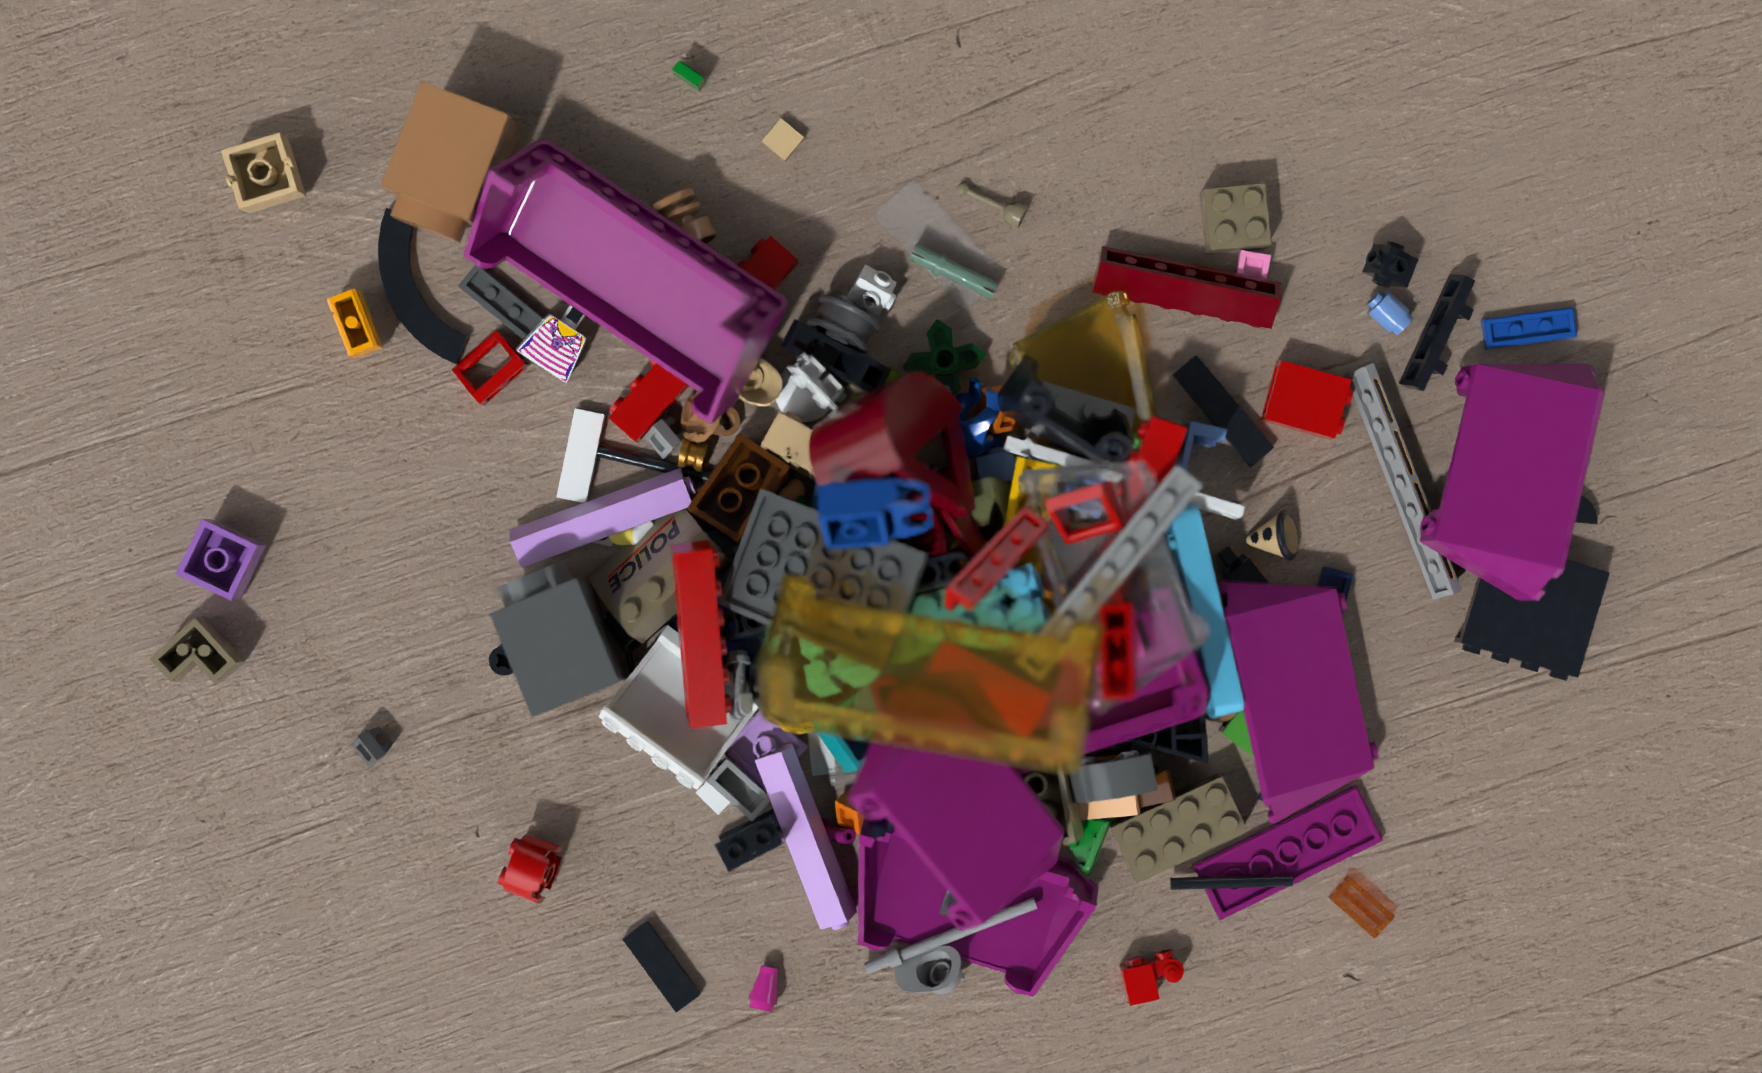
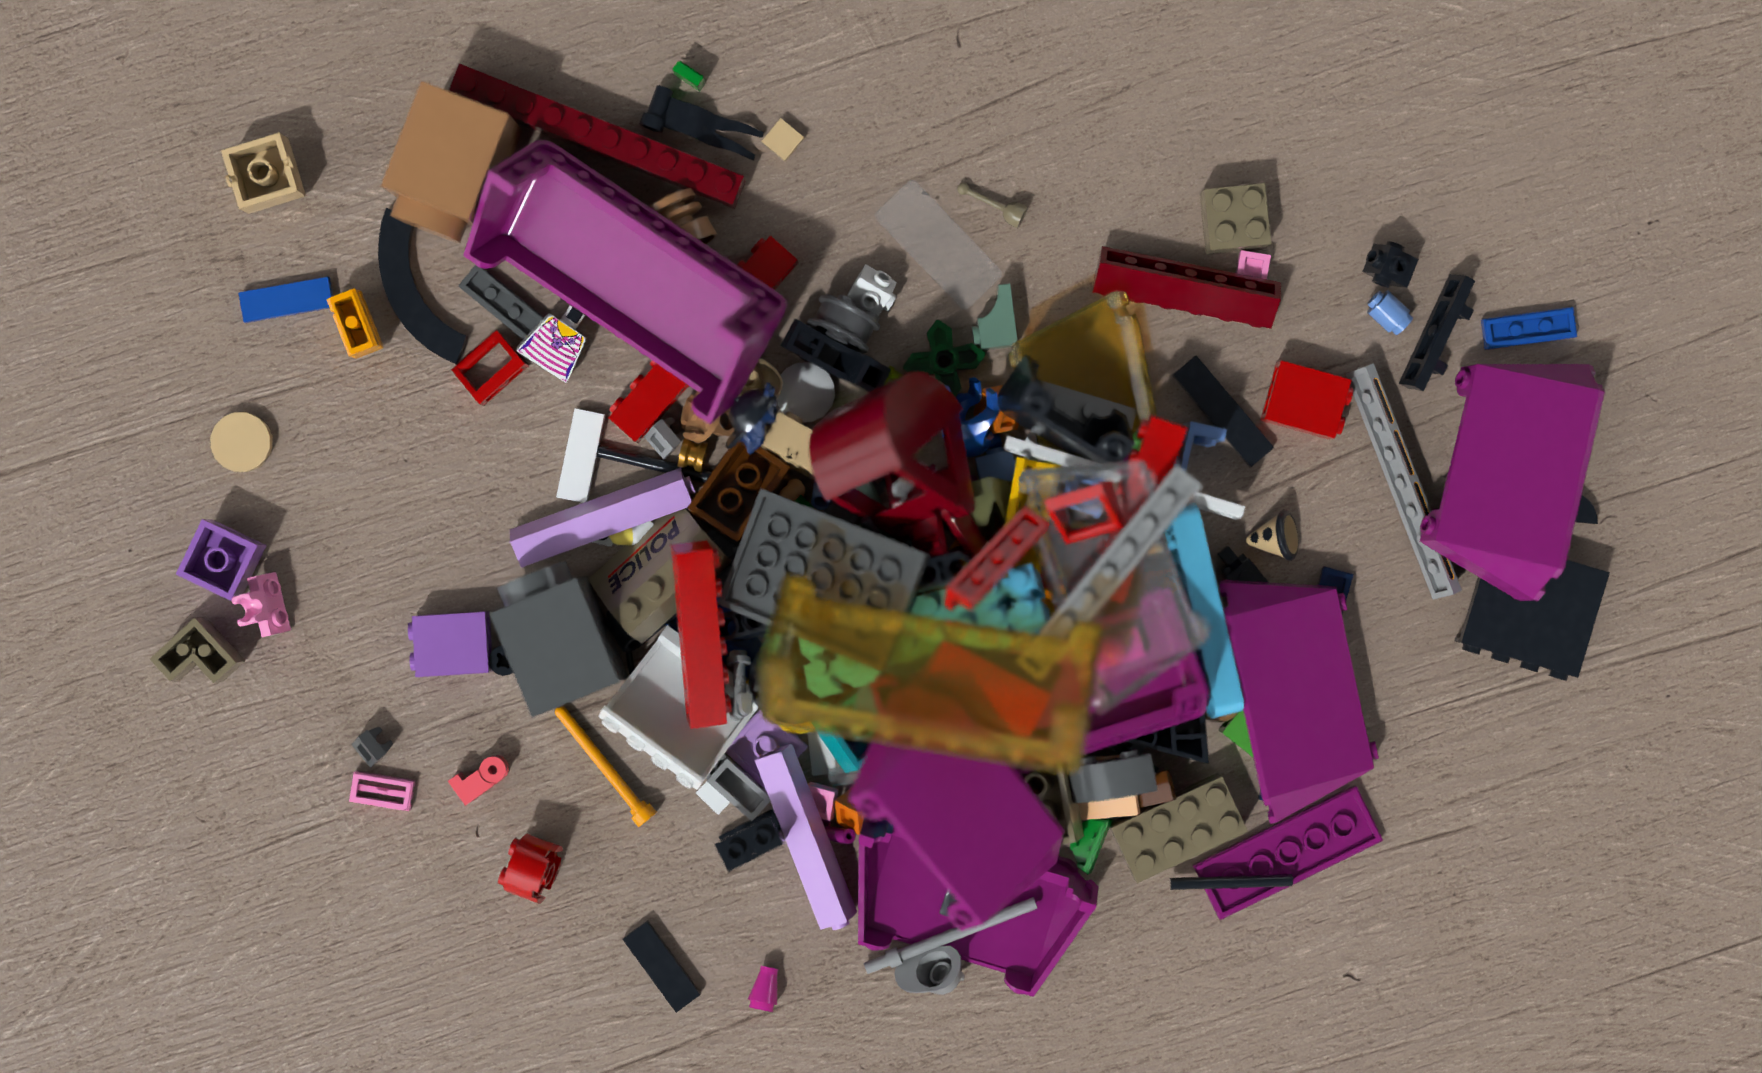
white hinge [786,352,847,410] -> none
blue brick [818,479,934,550] -> none
sand green pin [908,243,999,300] -> none
red slope [1099,603,1138,700] -> none
red brick [1119,949,1184,1006] -> none
clear orange tile [1328,875,1395,939] -> none
none -> tan tile [211,412,273,472]
none -> bright pink plate [232,572,291,637]
none -> blue tile [238,277,333,323]
none -> bright pink tile [349,771,416,811]
none -> medium lavender brick [408,611,492,677]
none -> dark red brick [448,63,746,209]
none -> coral leg [448,755,509,806]
none -> light orange piece [555,706,657,827]
none -> black flag [639,85,764,161]
none -> black hair [725,382,778,454]
none -> bright pink plate [808,782,839,821]
none -> sand green arch [972,283,1018,351]

